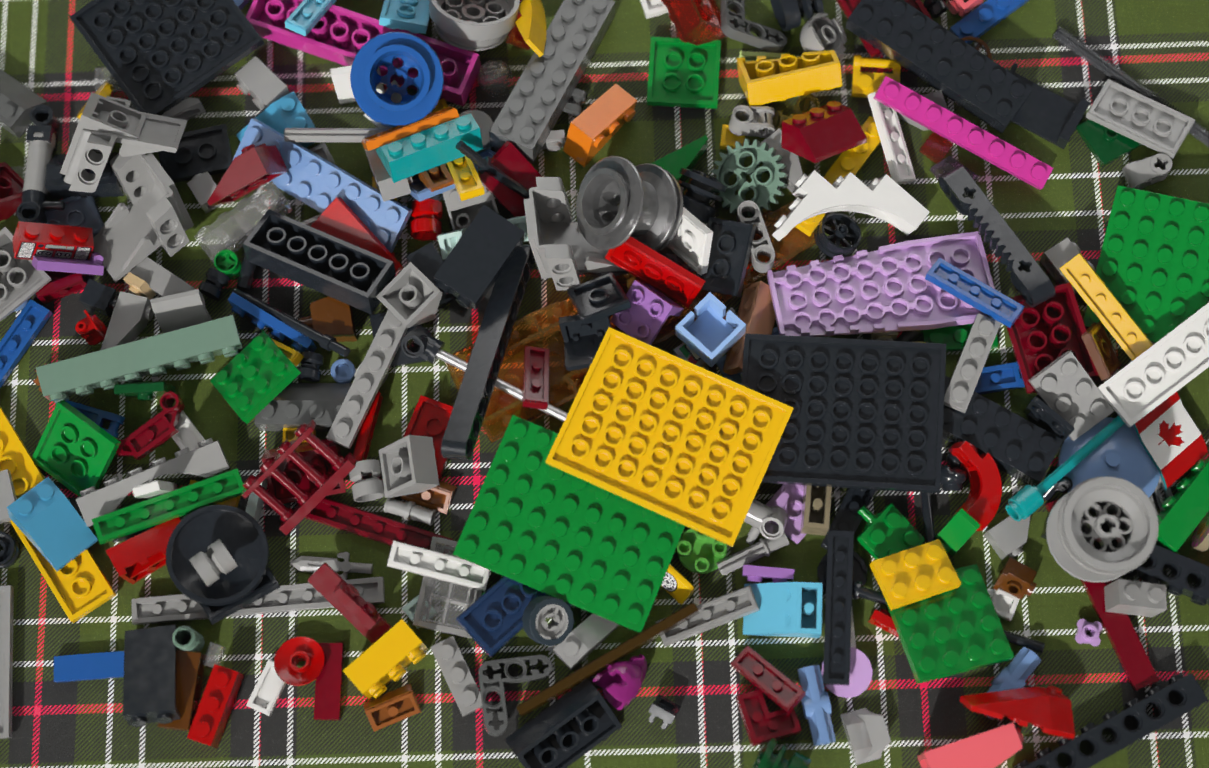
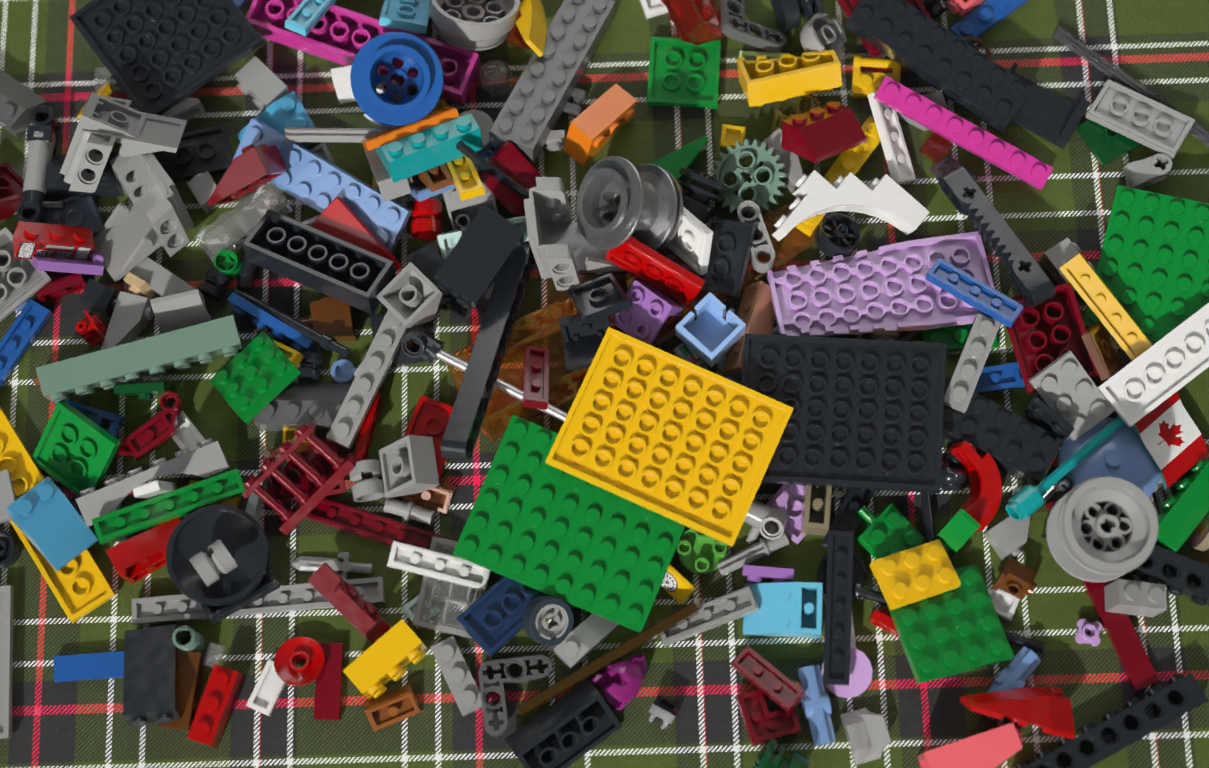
light grey piece [729,105,775,138] -> none

